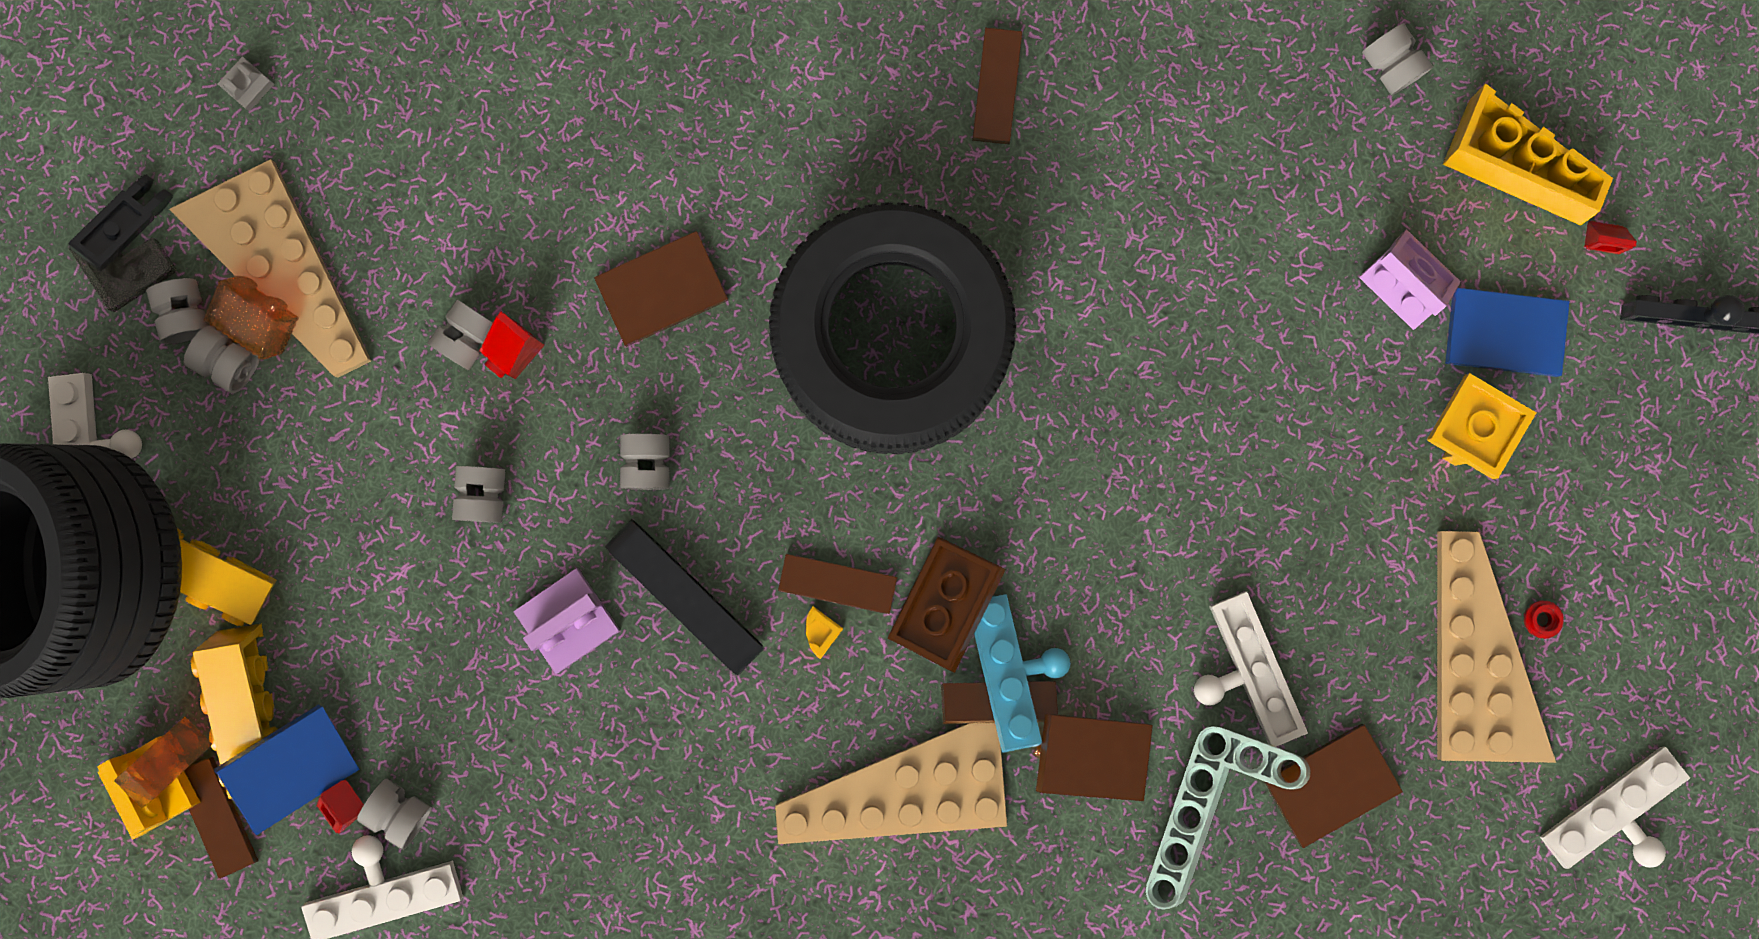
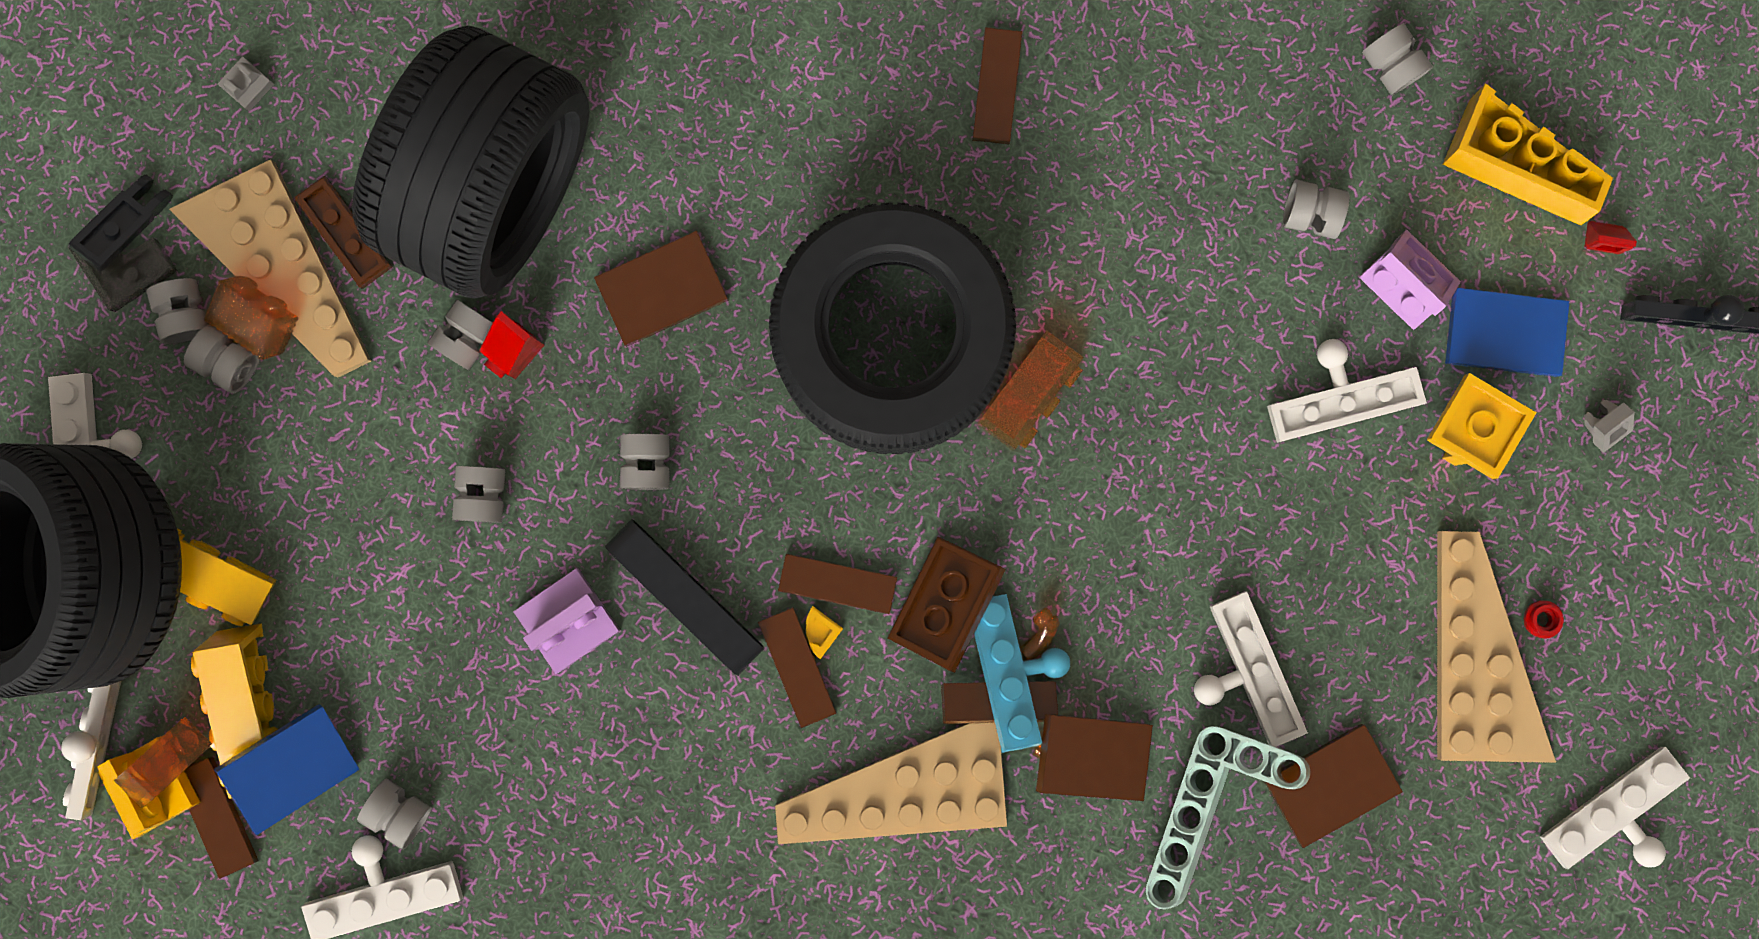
red slope [317,780,364,834] -> none
none -> white plate [61,681,121,821]
none -> reddish brown tile [294,176,393,289]
none -> black tyre [352,26,590,299]
none -> reddish brown tile [758,607,837,728]
none -> clear orange brick [977,330,1084,451]
none -> clear orange arm [1020,608,1060,660]
none -> white plate [1267,339,1427,443]
none -> light grey wheel [1282,179,1350,239]
none -> light grey tile [1584,400,1635,453]

